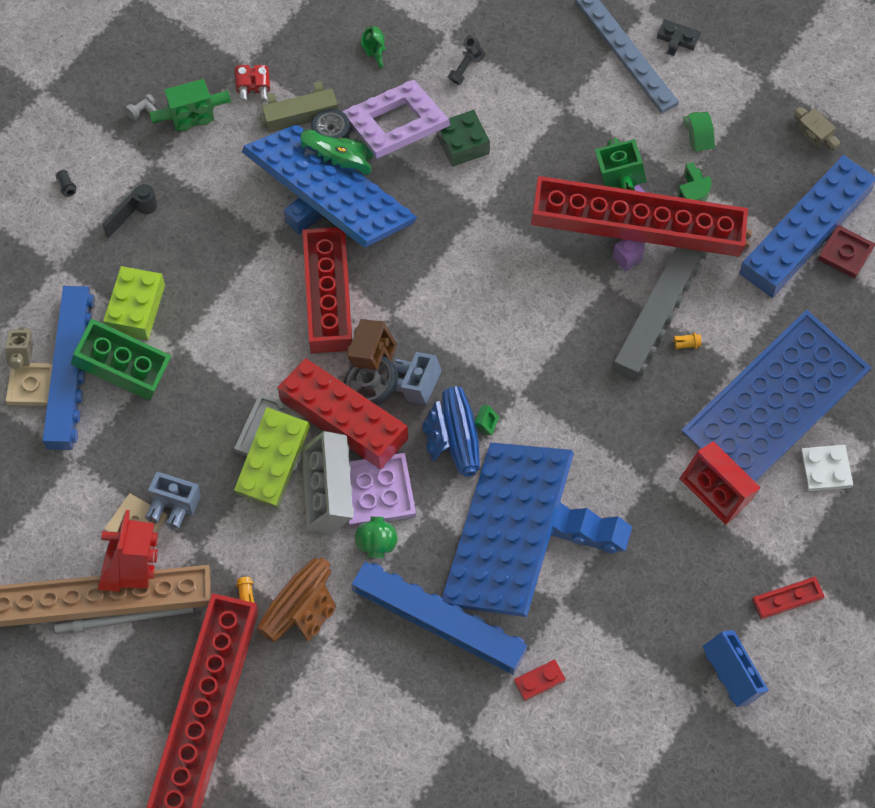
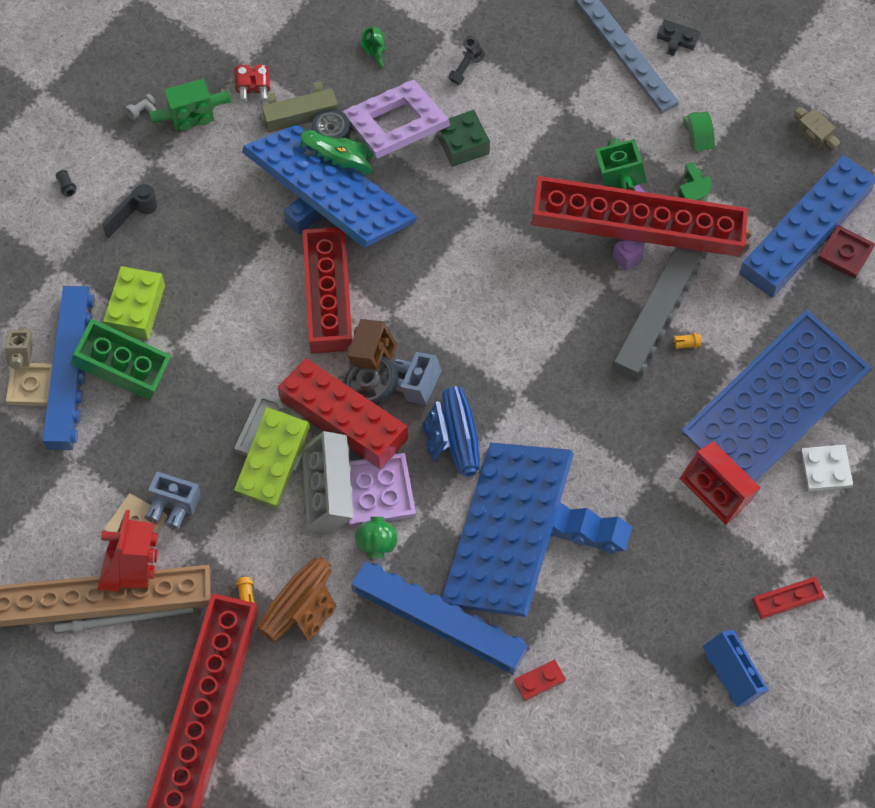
green plate [475,405,499,435] -> none

